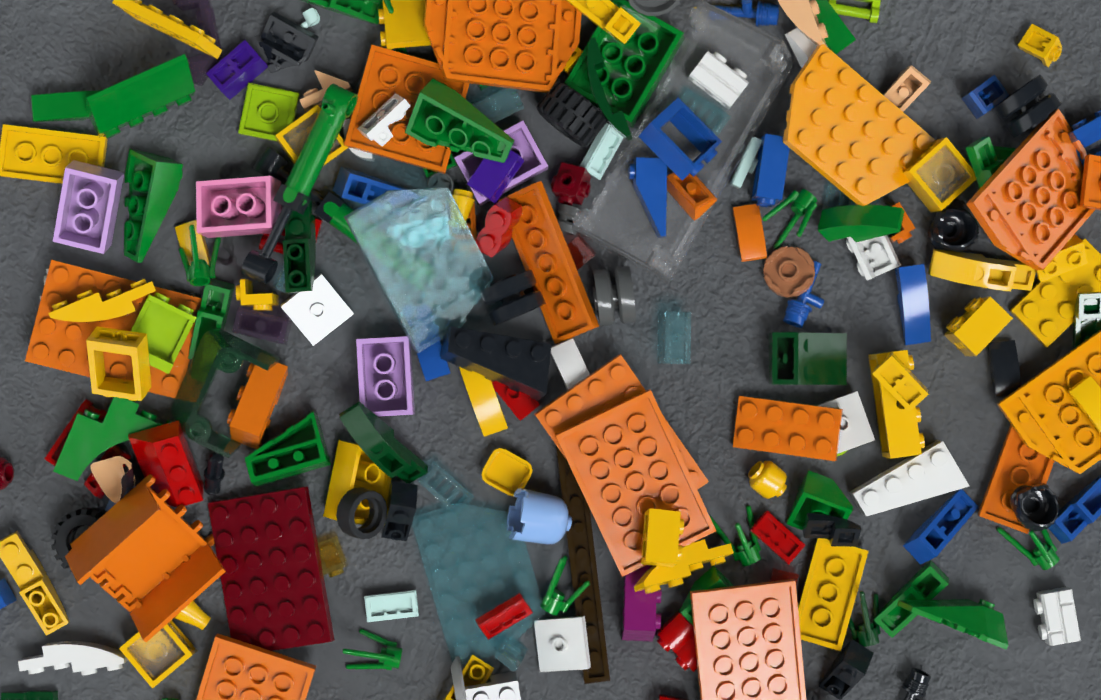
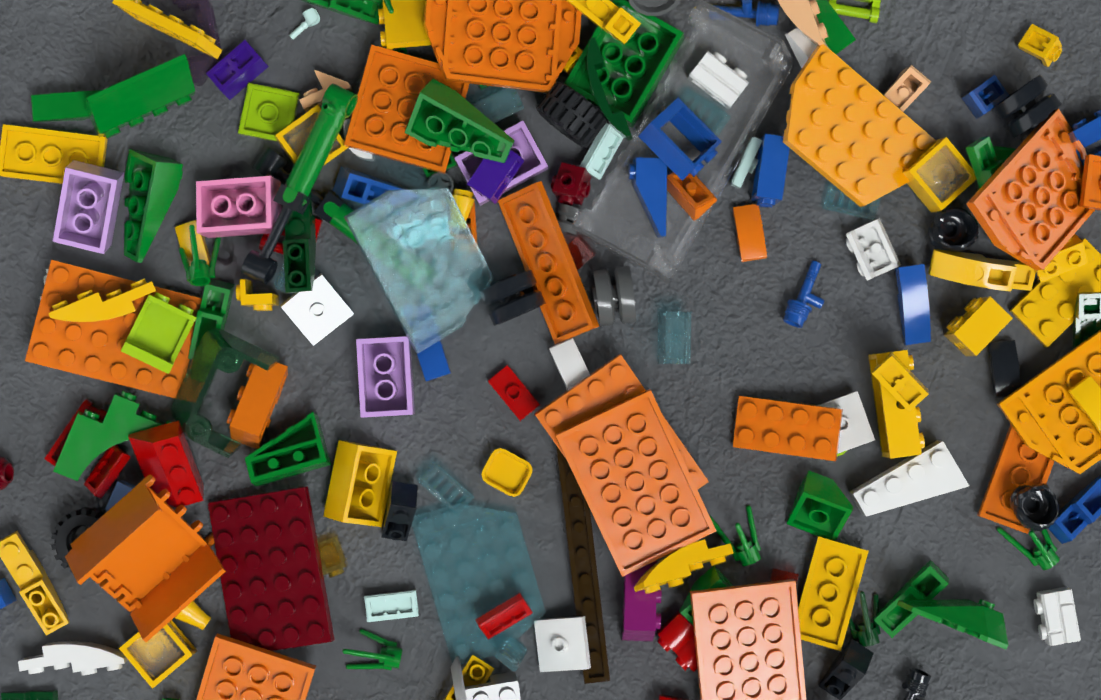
yellow window [86,326,152,401] -> none
light nougat piece [90,456,135,503] -> none
black axle [204,452,225,495] -> none
clear purple brick [232,307,292,345] -> none
black slope [259,12,319,73] -> none
black tyre [336,488,387,539] -> none
dark green slope [339,402,428,484] -> none
white hinge [357,93,411,146] -> none
black wedge [441,326,552,401] -> none
yellow slope [459,367,508,437] -> none
red brick [476,197,522,258] -> none
light blue cylinder [507,488,572,544] -> none
green plant [540,555,590,615] -> none
yellow brick [641,508,684,567] -> none
yellow head [748,460,787,499] -> none
red plate [749,511,806,565] -> none
green plant [762,189,817,250] -> none
nougat tile [763,246,815,298] -> none
dark green slope [769,332,847,385] -> none
black slope [803,513,861,547] -> none
green slope [818,205,905,242] -> none
orange bracket [889,202,915,244] -> none
blue slope [903,489,978,565] -> none

